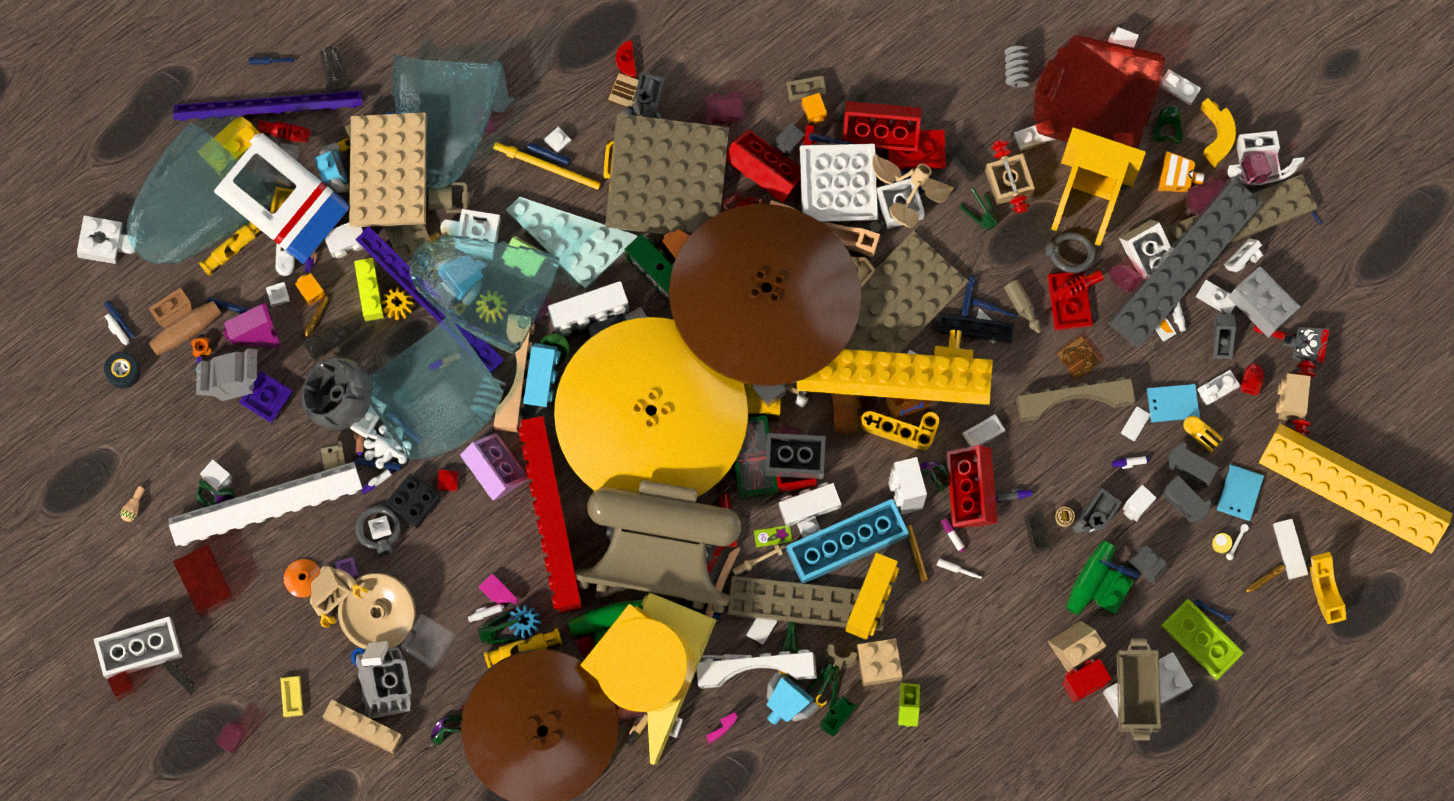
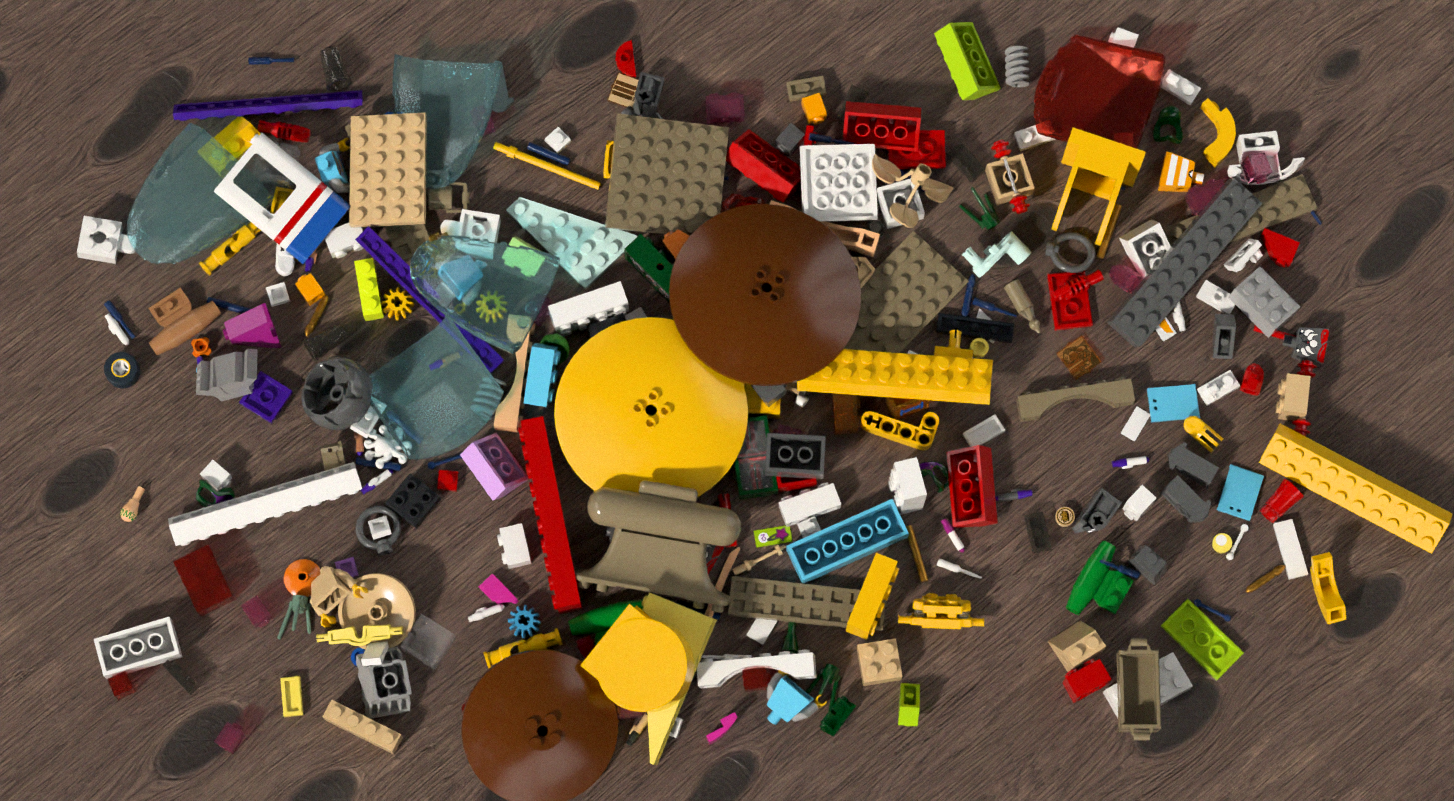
dark green piece [430,715,462,745] -> none
dark green plant [477,610,520,645] -> none
dark tan piece [825,644,858,669] -> none
none -> clear pink brick [241,595,272,628]
none -> sand green plant [277,595,311,639]
none -> light yellow piece [316,624,403,646]
none -> dark blue hinge [428,452,463,470]
none -> white brick [497,523,531,569]
none -> clear red brick [742,668,771,692]
none -> yellow piece [898,593,984,629]
none -> lime slope [934,22,1001,100]
none -> light aqua piece [962,231,1031,278]
none -> light yellow tile [969,338,989,358]
none -> pearl gold bar [1097,204,1122,259]
none -> red slope [1260,228,1300,267]
none -> red plant [1260,479,1304,523]

